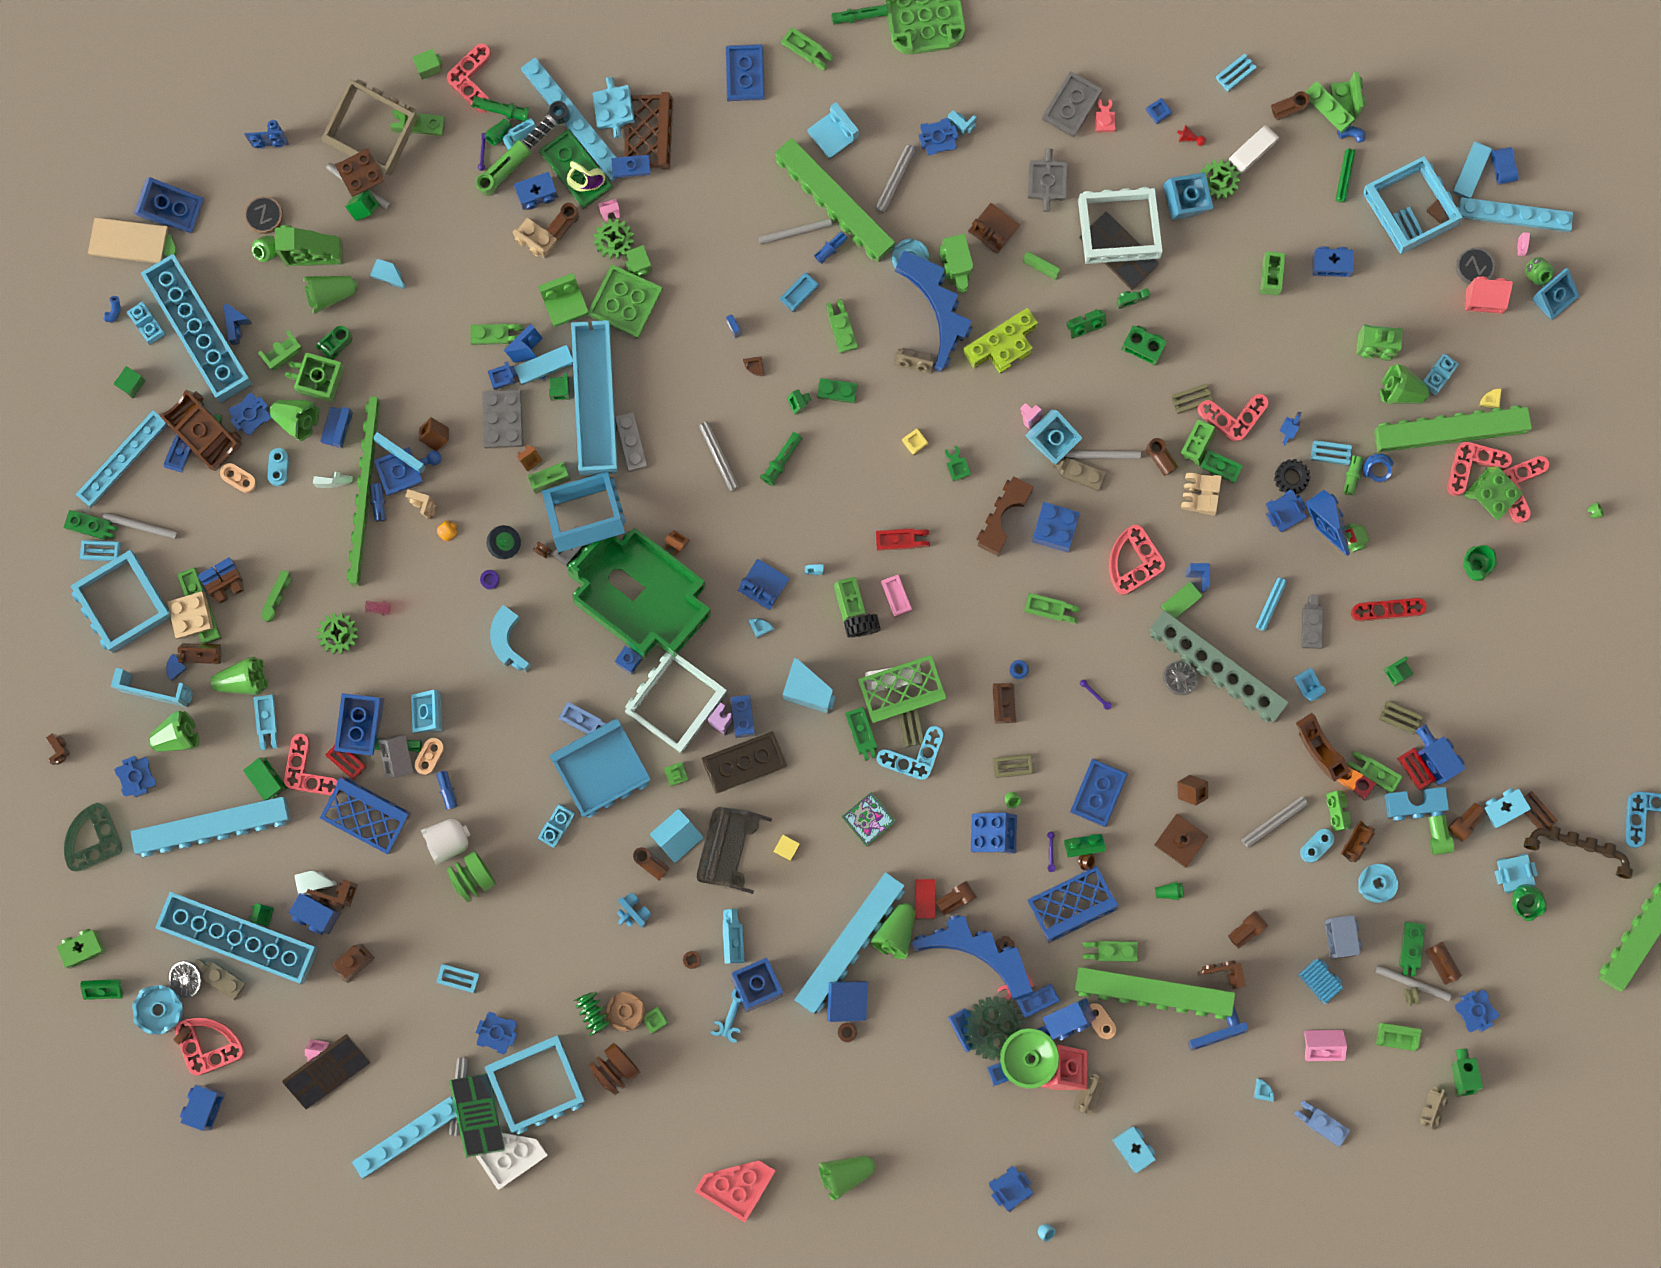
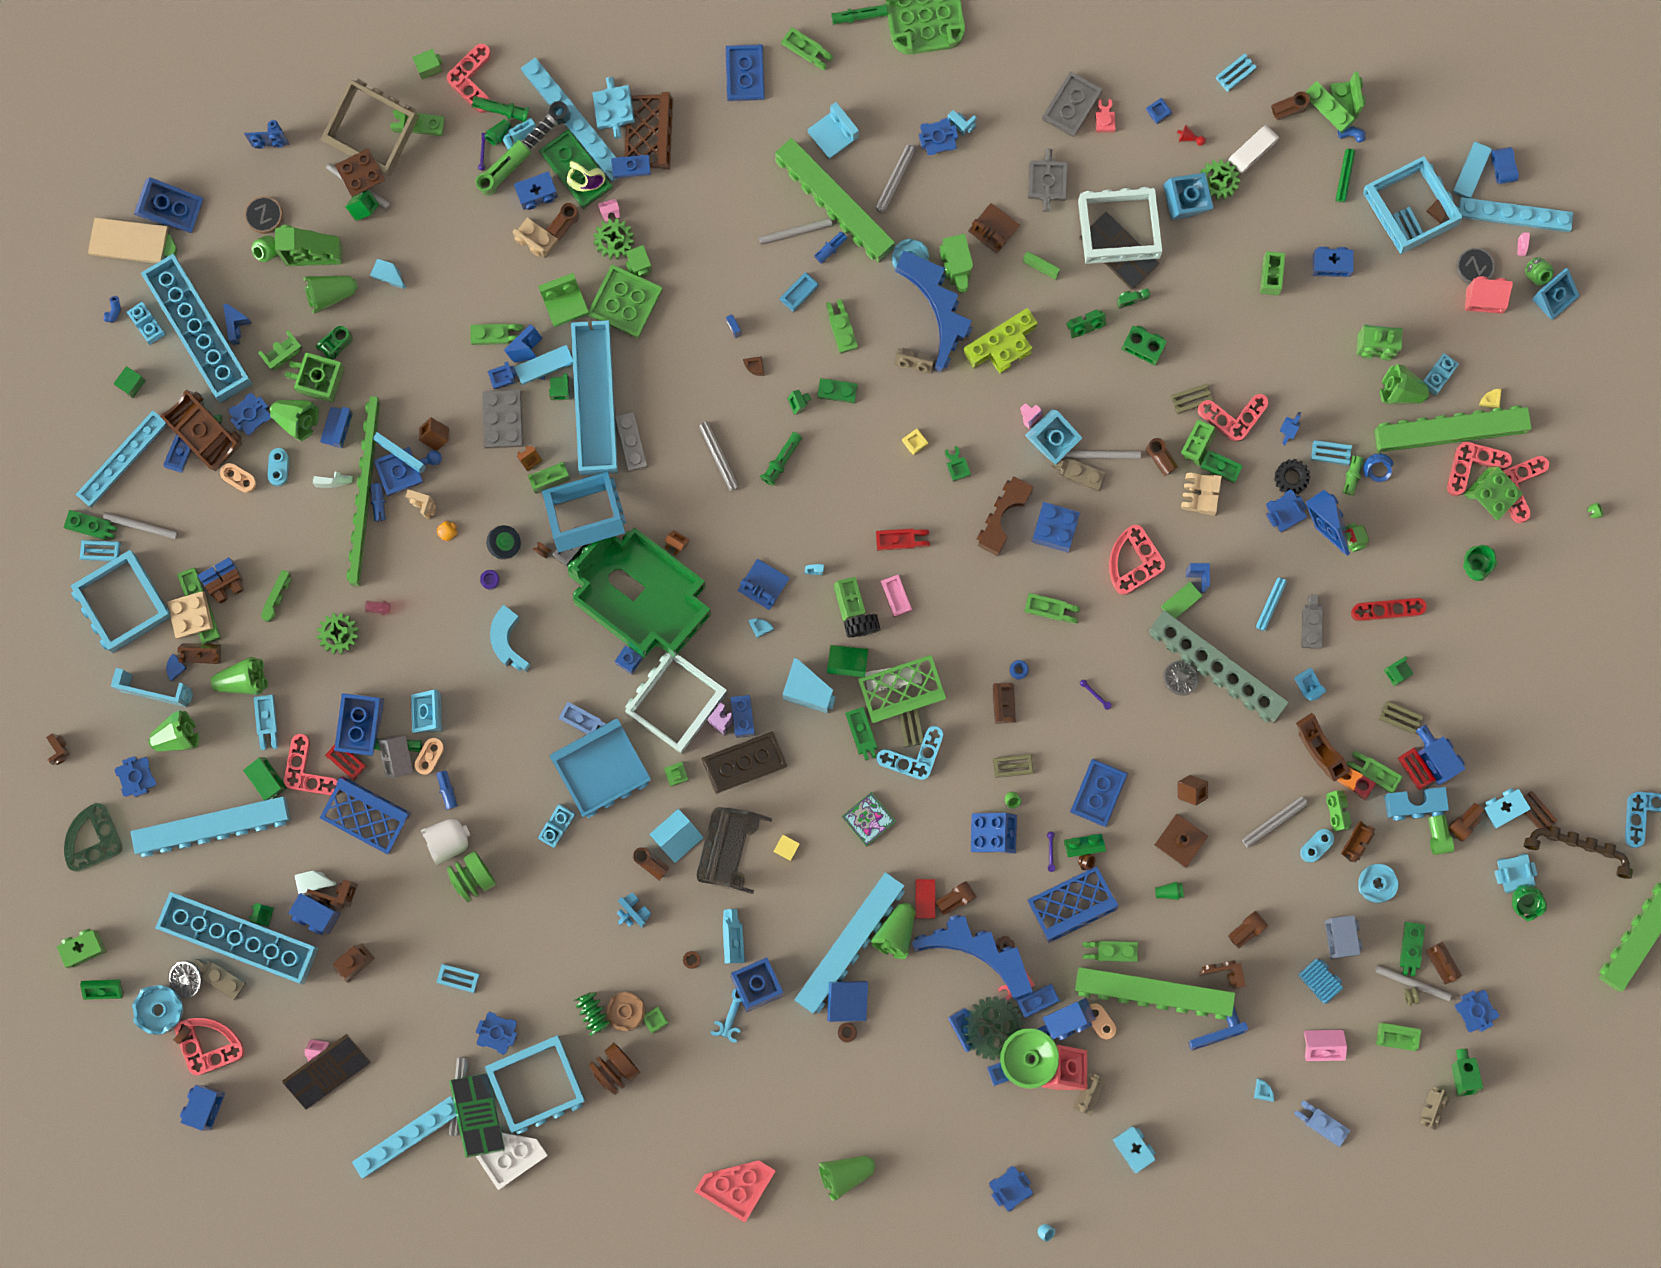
none -> green tile [827,645,868,677]

